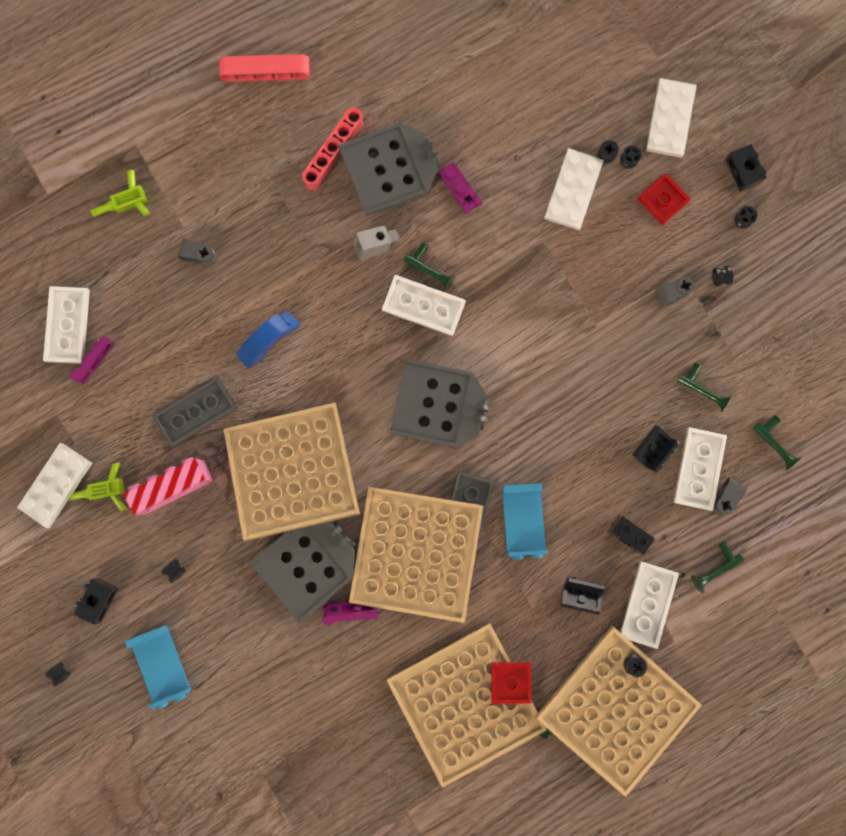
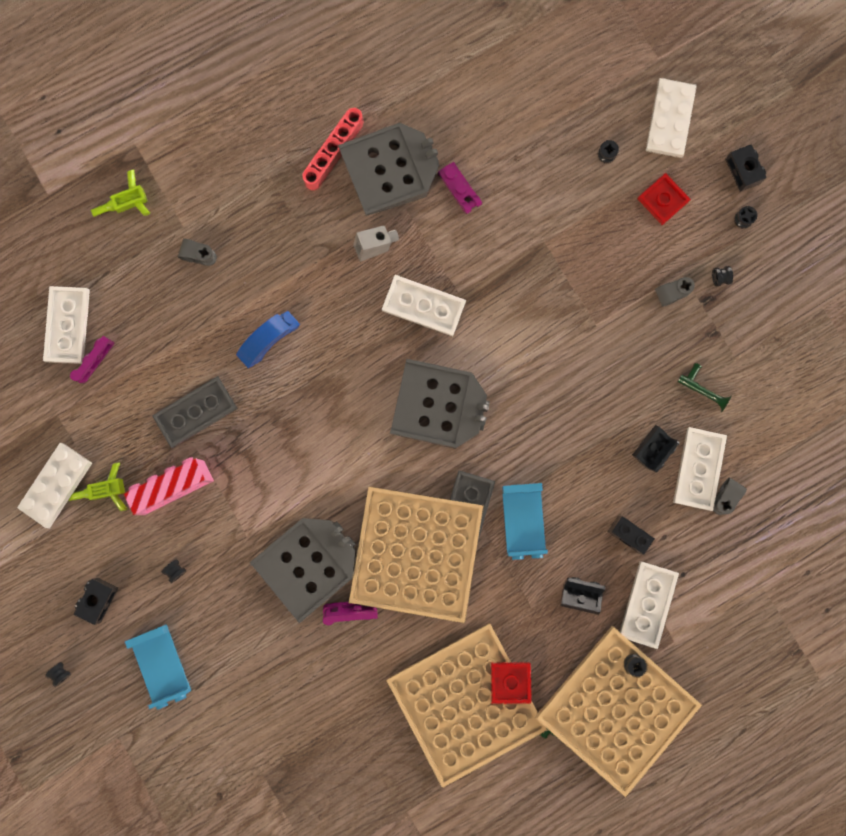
coral beam [219,54,310,82] -> none
tan plate [223,403,360,541] -> none
dark green piece [404,243,455,291] -> none
white plate [544,148,604,230] -> none
black wheel [620,145,642,169] -> none
dark green piece [691,542,744,593] -> none
dark green piece [753,416,802,471] -> none

